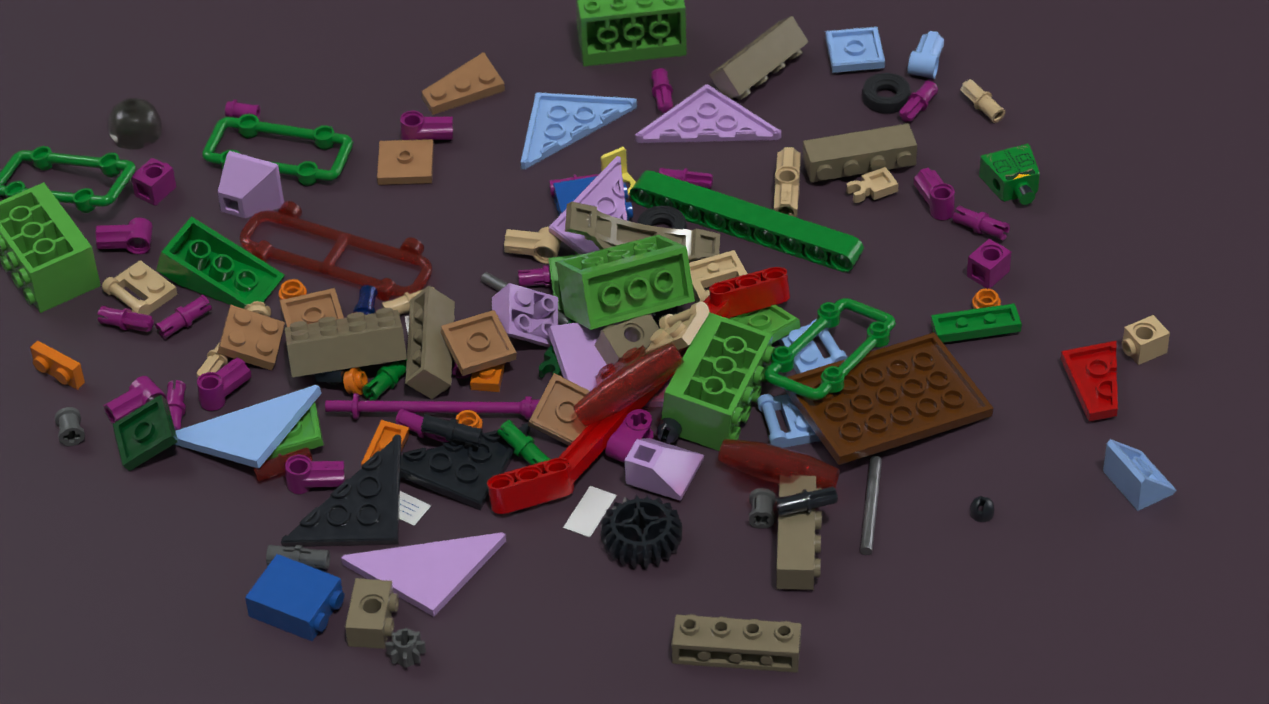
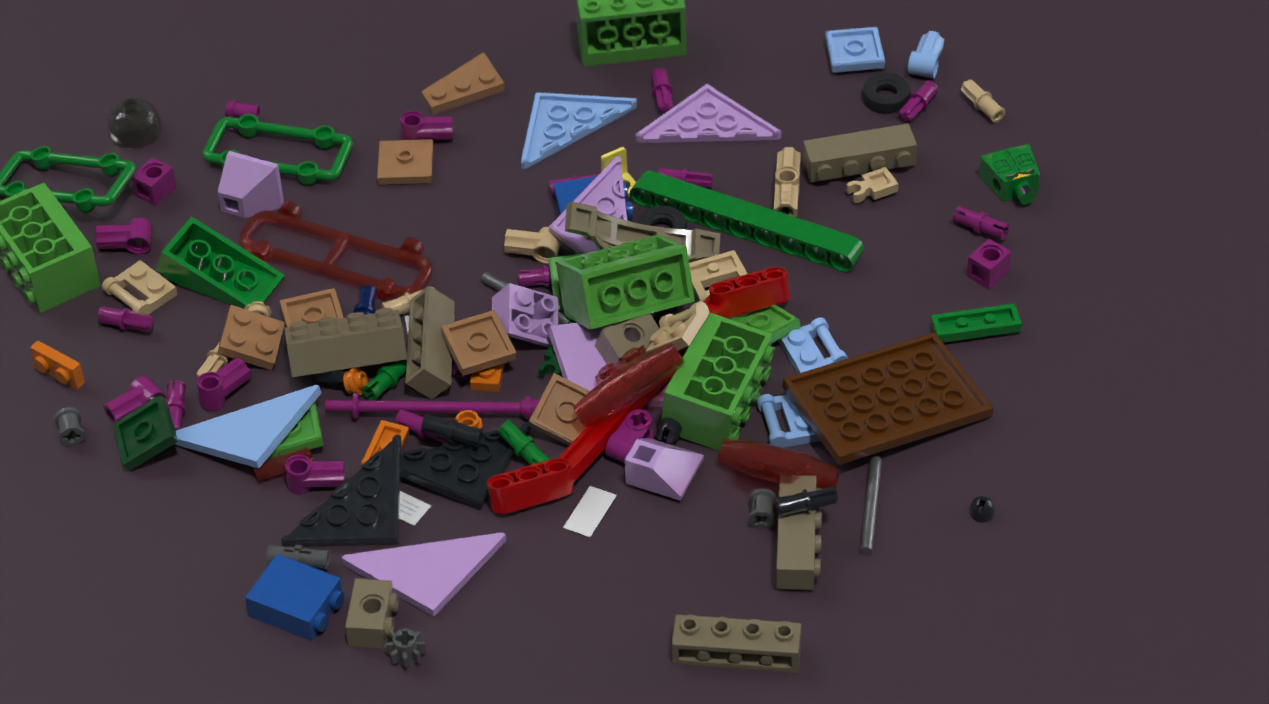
magenta pin [155,295,212,339] -> none
orange plate [279,279,307,300] -> none
black gear [600,494,682,570] -> none
dark tan brick [709,16,809,100] -> none
green bar [764,298,896,400] -> none
magenta piece [914,167,955,220] -> none
orange plate [972,289,1001,309] -> none
red wing [1060,340,1118,422] -> none
light blue slope [1103,439,1177,511] -> none
tan brick [1122,315,1170,365] -> none

